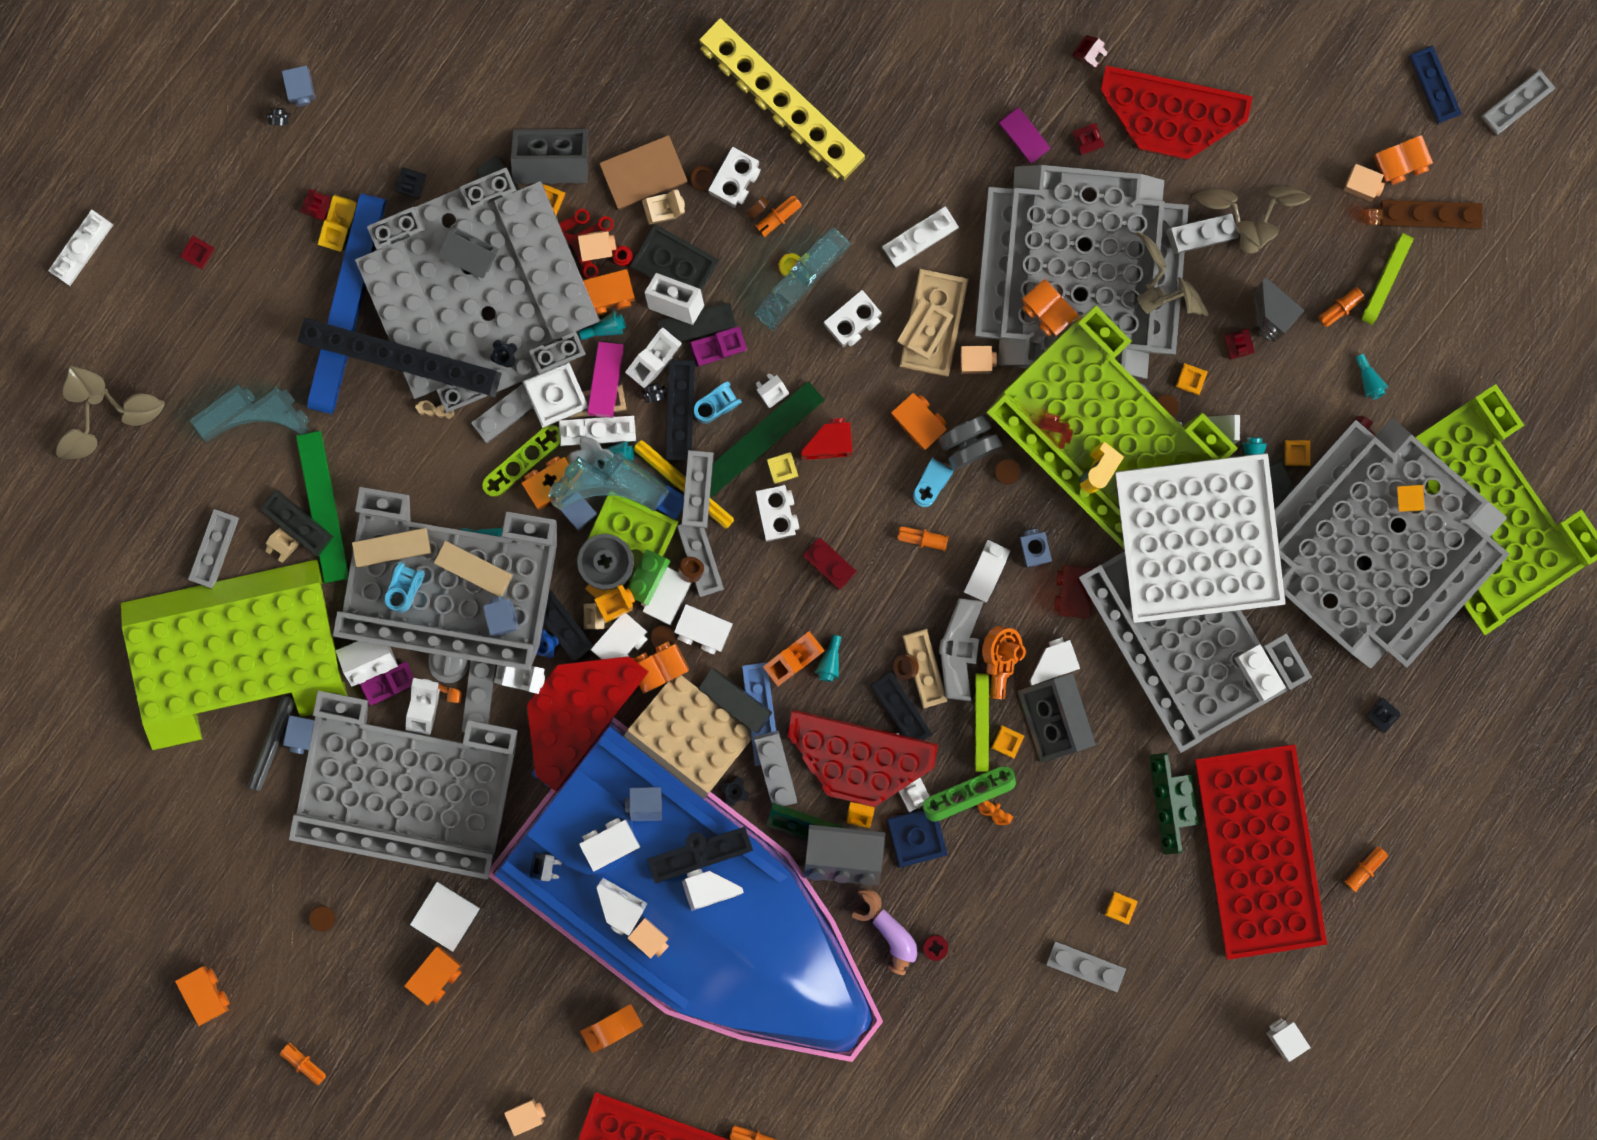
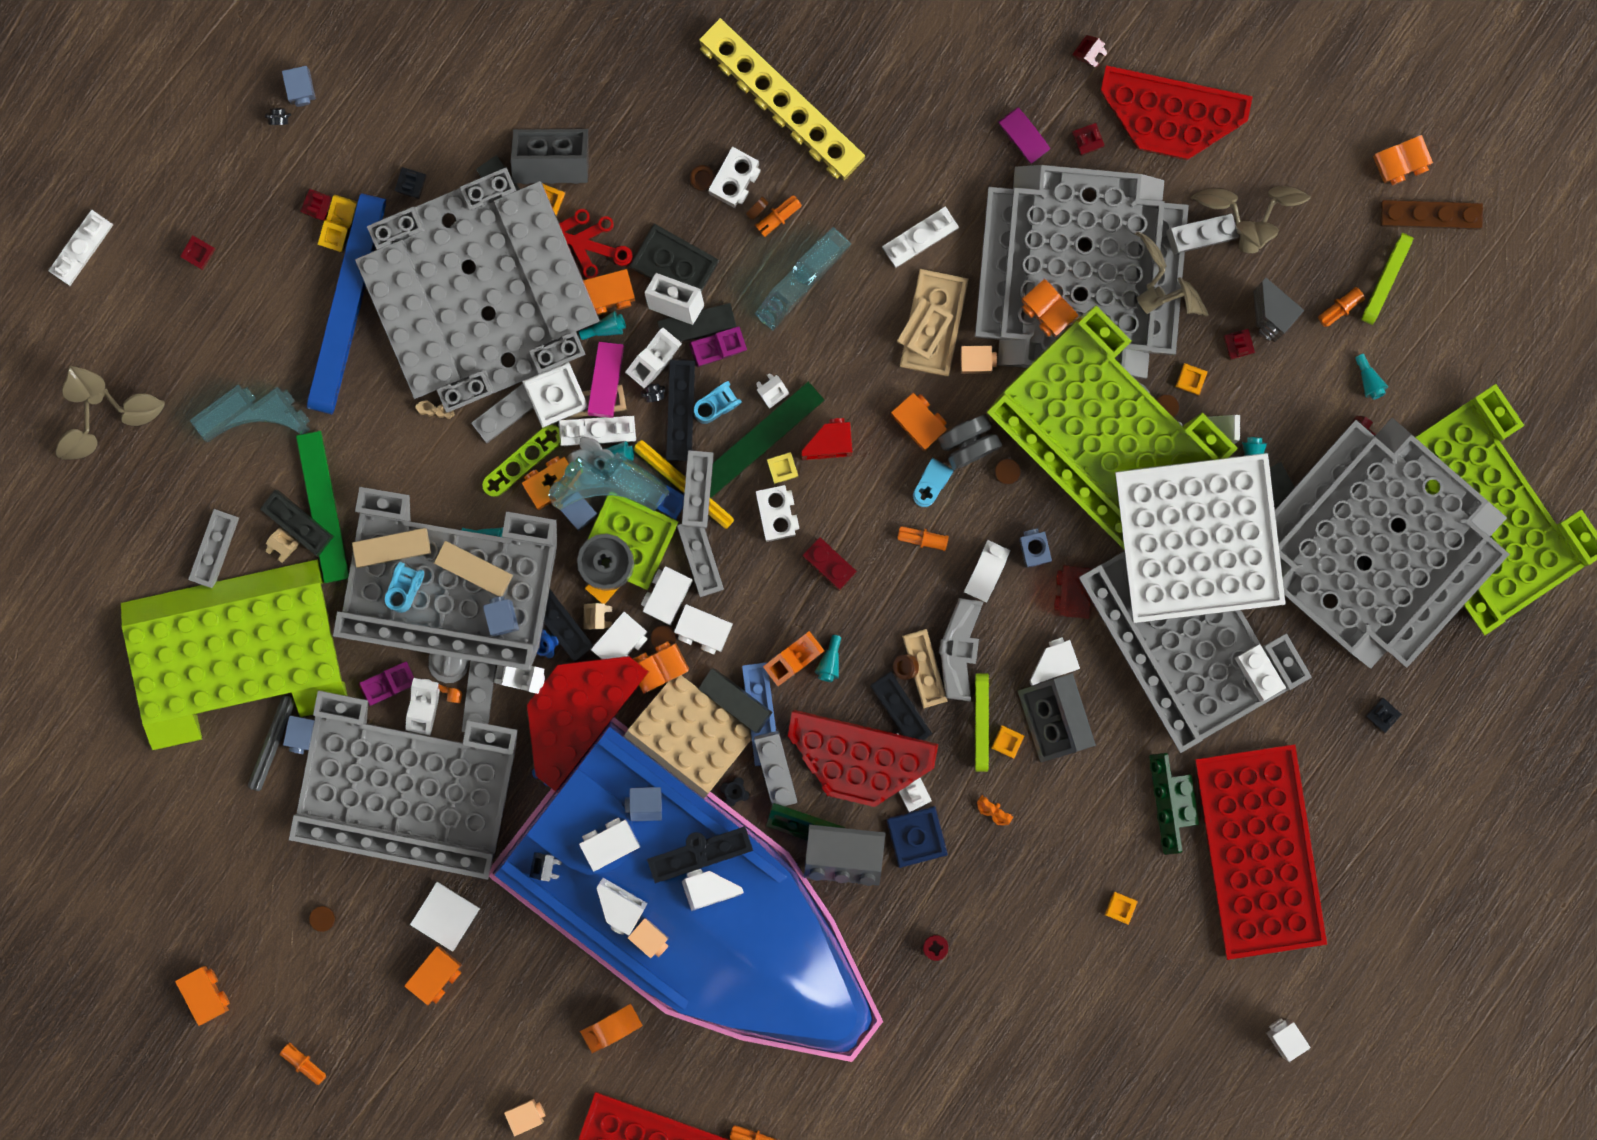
black brick [297,318,502,397] -> none
white brick [336,641,398,687] -> none
dark grey hinge [438,227,499,279] -> none
black plate [490,340,517,366] -> none
light nougat brick [578,230,616,261] -> none
light orange bracket [594,584,635,623] -> none
medium nougat tile [600,135,688,210] -> none
bright green plate [627,549,670,606] -> none
tan bracket [642,189,685,225] -> none
reddish brown tile [678,557,704,583] -> none
yellow tile [779,253,804,279] -> none
white brick [824,290,882,347] -> none
light orange tile [845,802,875,828] -> none
piece [852,889,917,975] -> none
bright green beam [923,766,1016,821] -> none
orange pin [982,626,1026,699] -> none
clear red bracket [1037,412,1073,449] -> none
light grey plate [1046,941,1126,992] -> none
yellow leg [1079,442,1124,493] -> none
light orange tile [1284,440,1310,466] -> none
light nougat brick [1343,164,1385,202] -> none
orange axle [1344,847,1388,892] -> none
clear orange plate [1360,208,1385,225] -> none
light orange tile [1397,484,1425,512] -> none
dark blue tile [1409,45,1462,125] -> none
light grey tile [1481,69,1555,136] -> none

